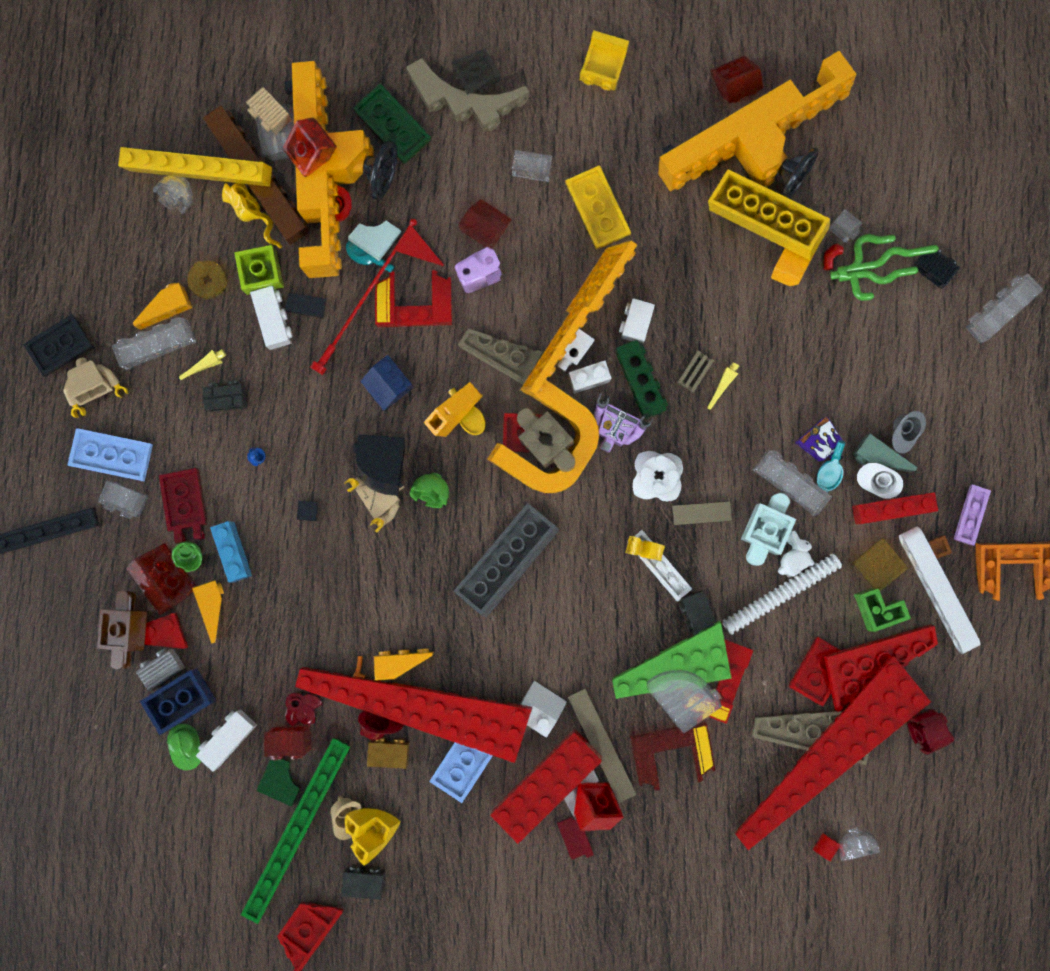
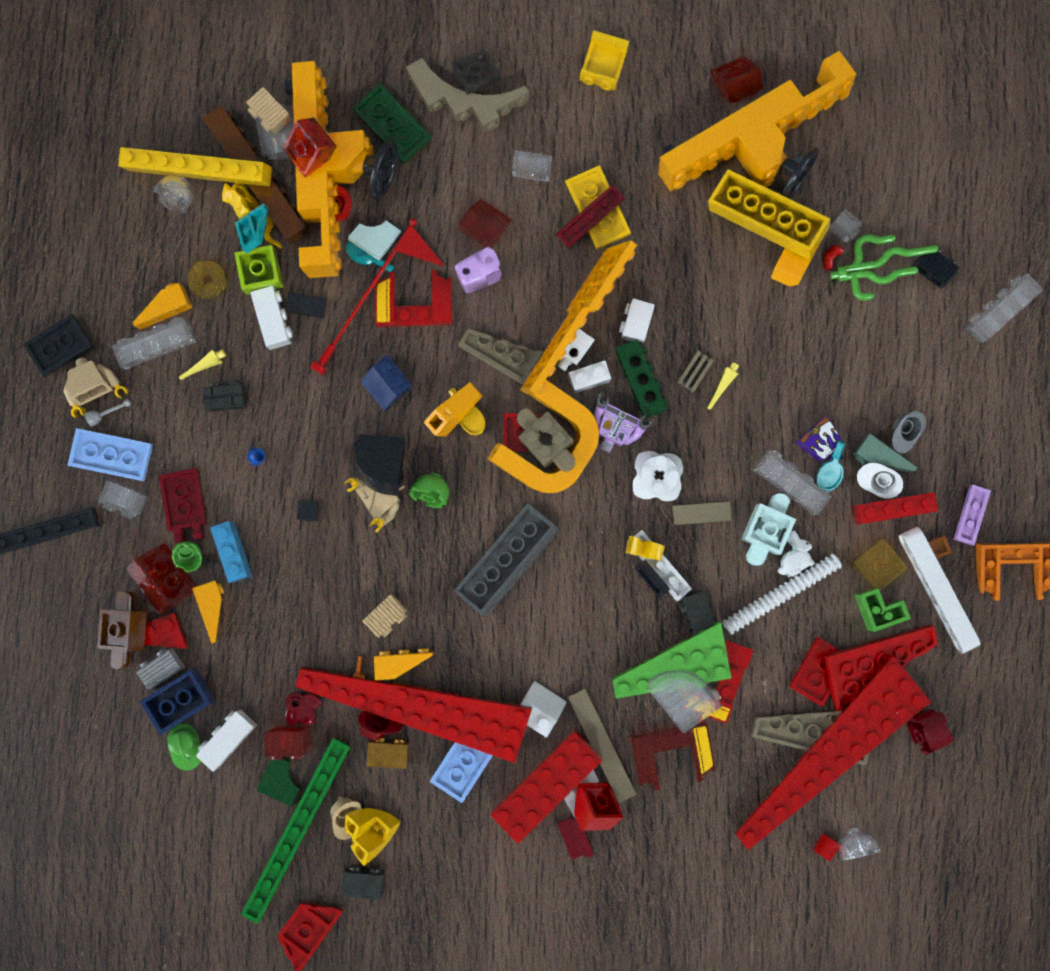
none -> light grey hinge [84,399,131,427]
none -> teal wing [235,203,269,253]
none -> tan brick [363,594,408,638]
none -> dark red tile [556,185,625,249]
none -> black tile [634,559,670,597]

